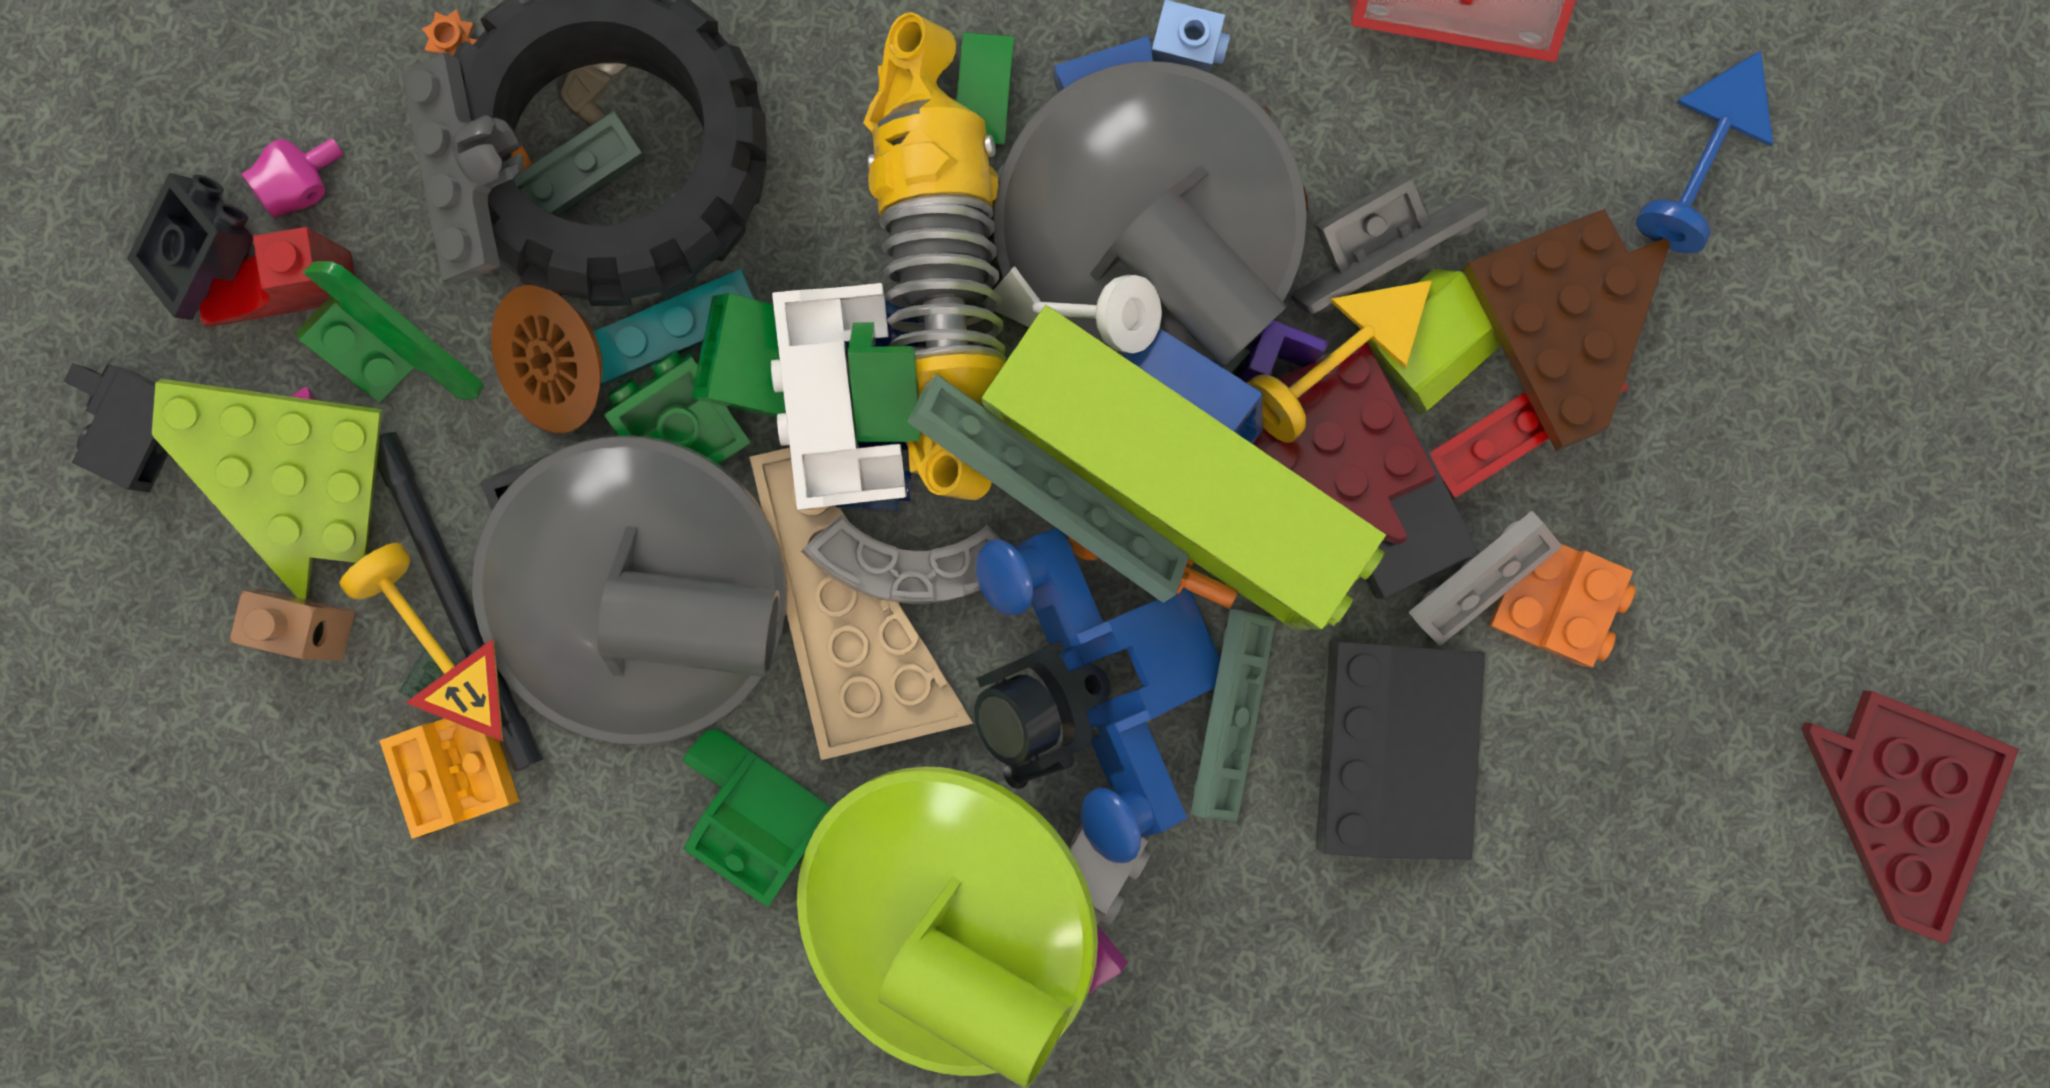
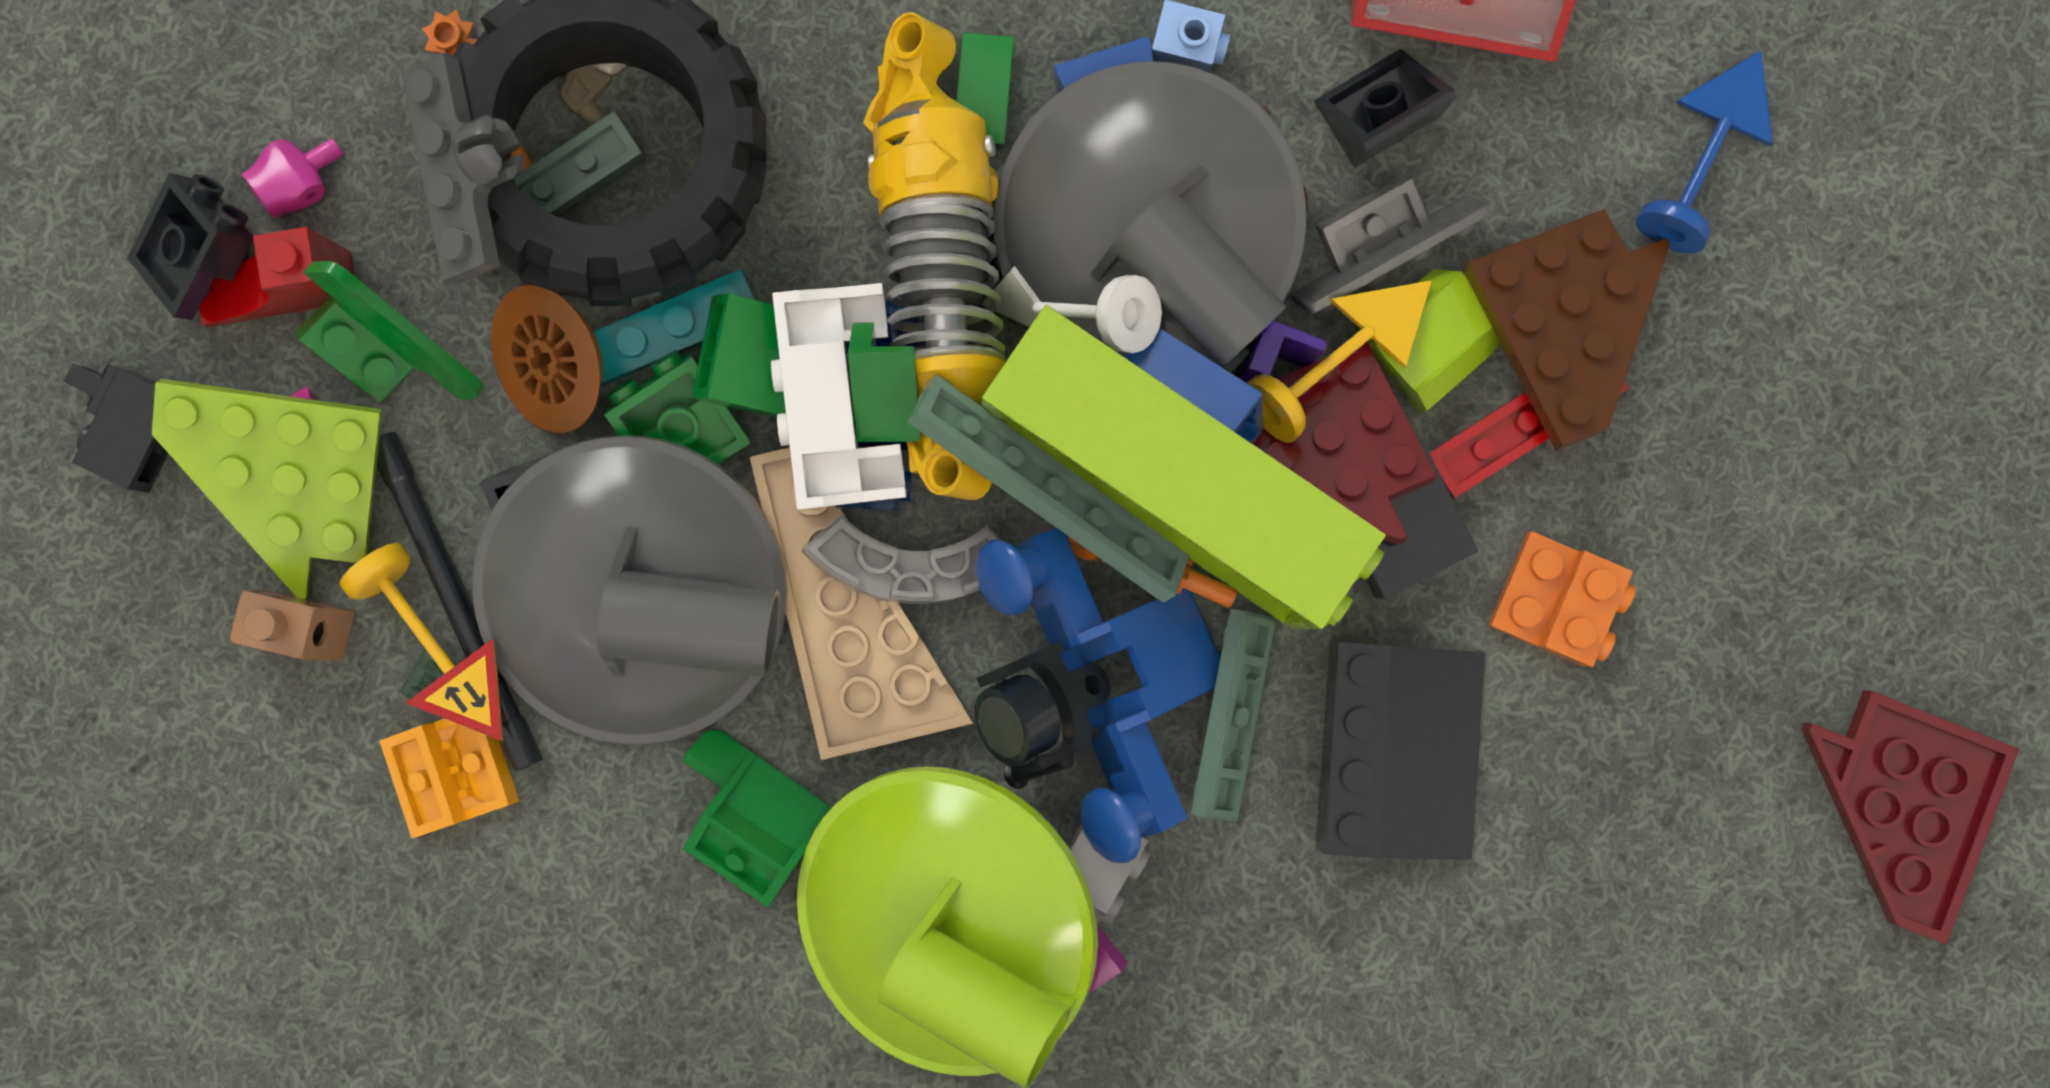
light grey plate [1409,511,1562,646] -> none
none -> black slope [1314,49,1456,168]

